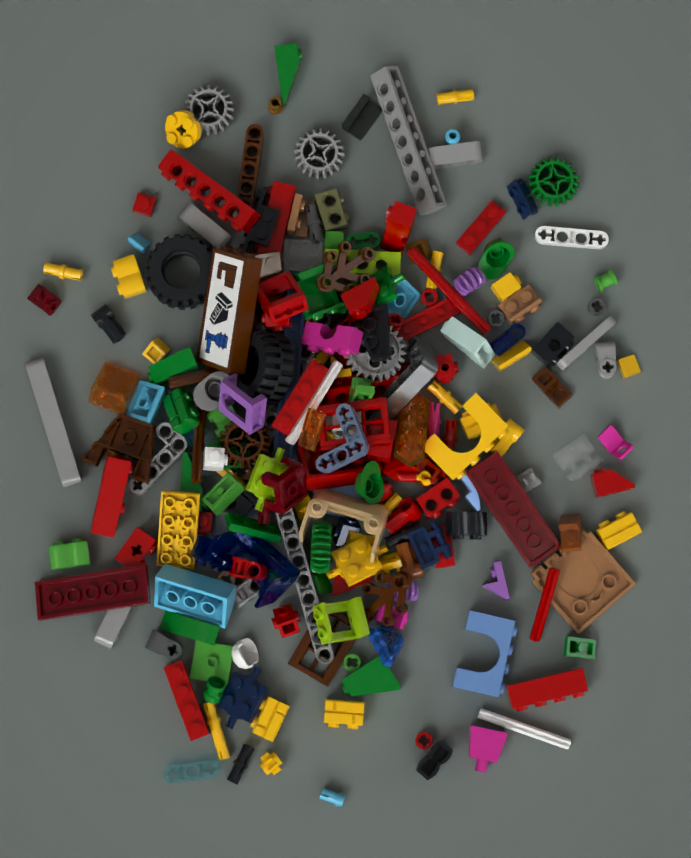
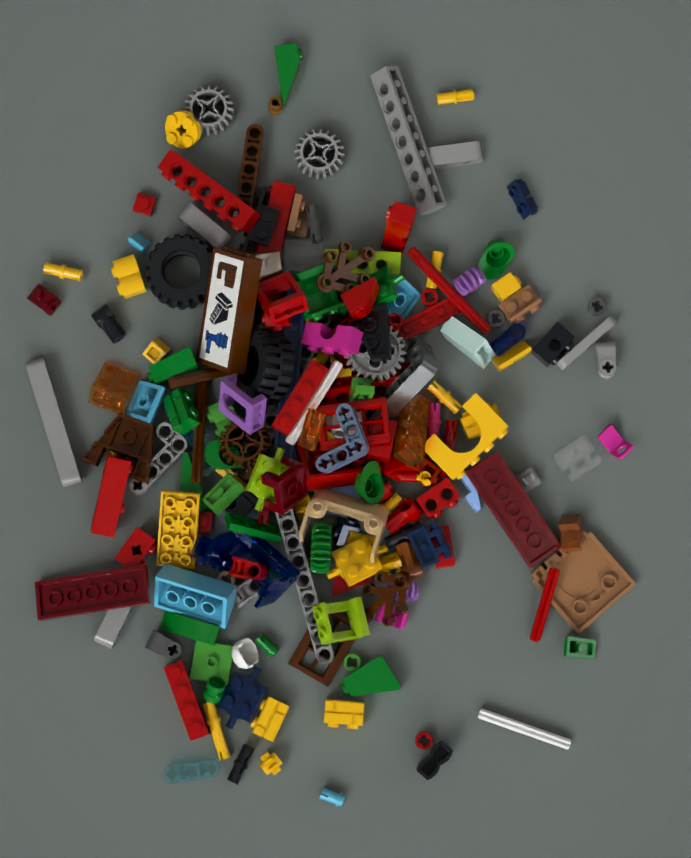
bright green brick [48,538,91,570] -> none
light grey piece [193,371,229,411] -> none
white brick [203,447,228,471] -> none
red brick [271,603,301,638] -> none
green slope [313,574,332,596] -> none
olive brick [315,188,350,231] -> none
bright green slope [324,231,344,252] -> none
pearl dark grey panel [342,94,381,140] -> none
green beam [345,232,380,250] -> none
blue rock [368,625,403,667] -> none
pearl gold slope [406,239,432,264] -> none
red brick [432,353,459,384] -> none
medium azure pin [445,129,460,145] -> none
black brick [446,511,487,540] -> none
medium blue arch [452,610,518,697] -> none
red plate [456,200,506,256] -> none
dark pink torso [469,725,508,773] -> none
medium lavender slope [482,561,510,600] -> none
yellow piece [490,419,525,457] -> none
red brick [506,668,589,712] -> none
green gear [528,156,579,207] -> none
reddish brown slope [531,366,573,408] -> none
white beam [534,226,609,249] -> none
red slope [590,468,635,498] -> none
bright green bush [593,269,618,292] -> none
yellow brick [595,511,642,550] -> none
yellow slope [616,355,641,379] -> none
none -> green pin [255,633,280,658]

